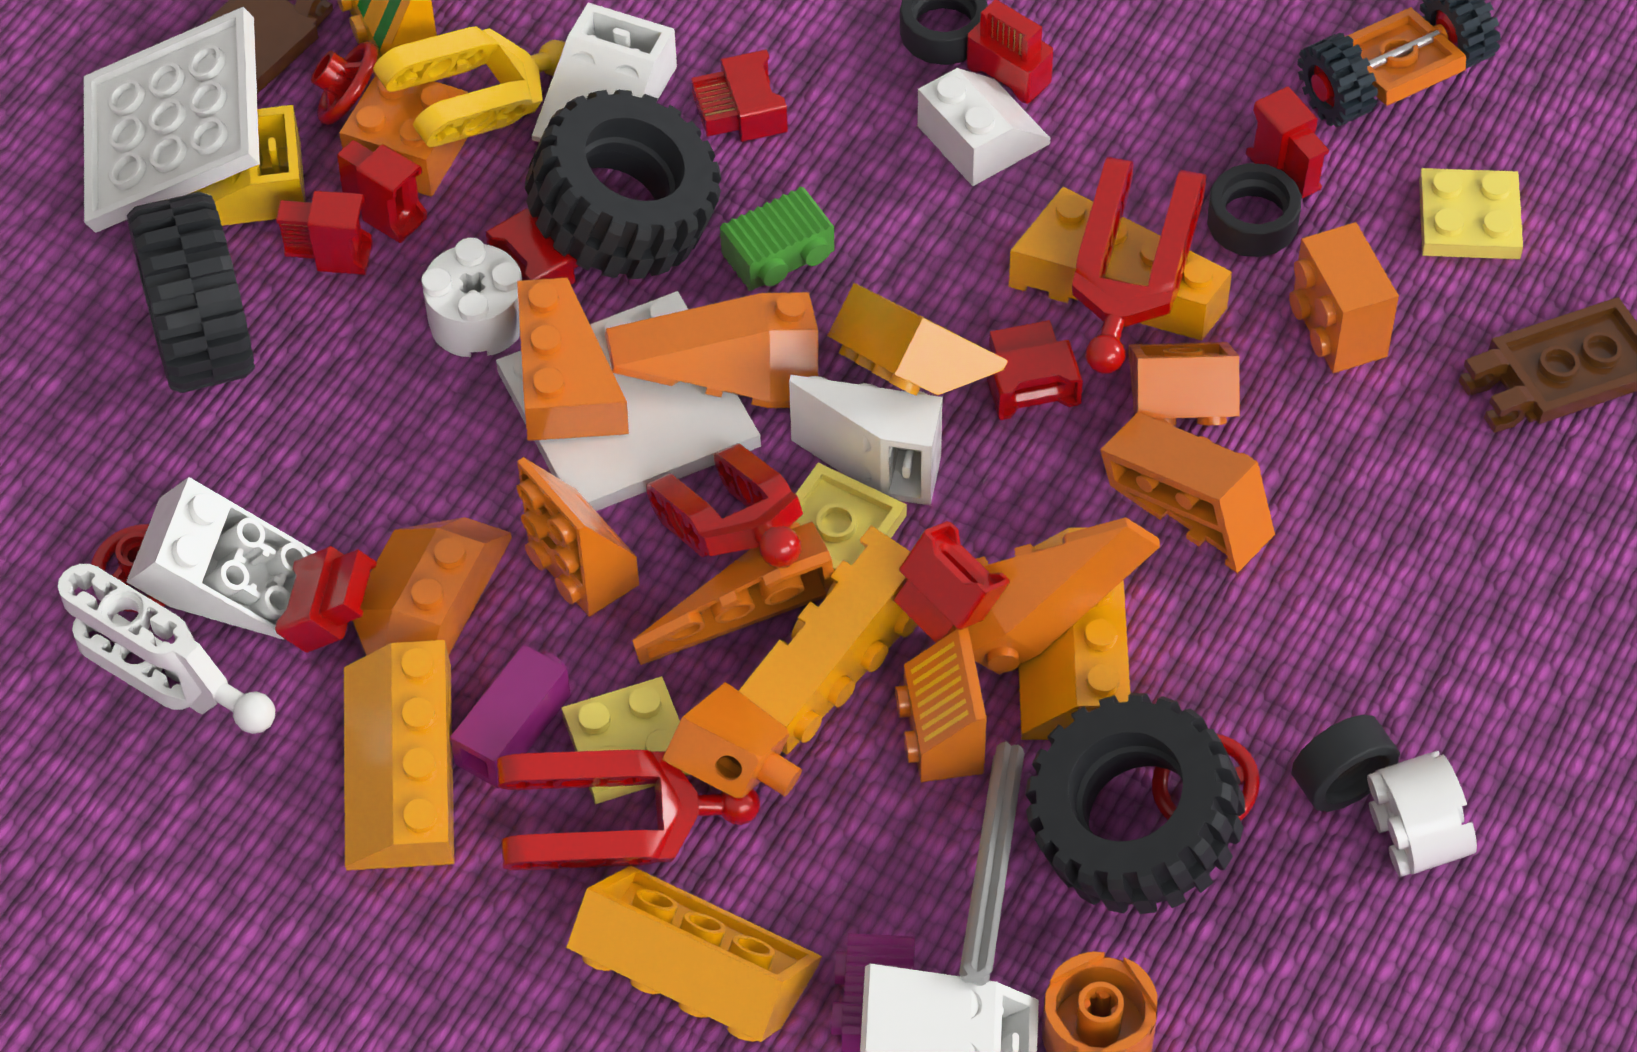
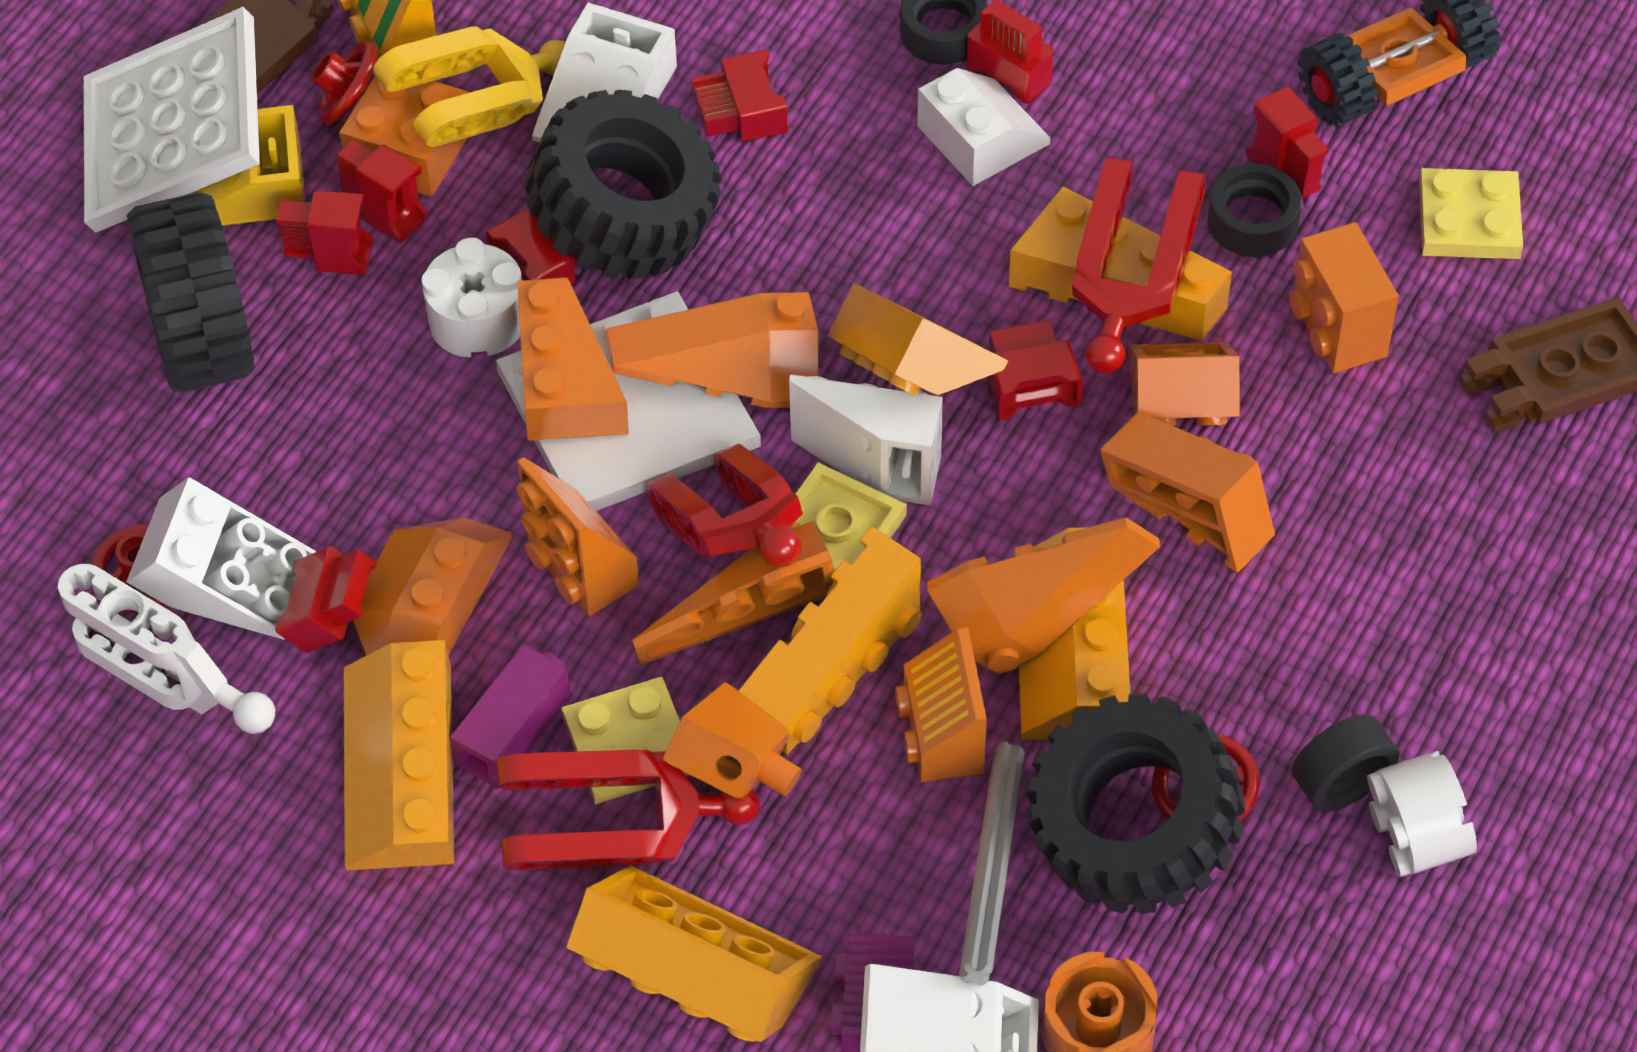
bright green brick [720,186,835,291] -> none
red piece [893,521,1010,643] -> none

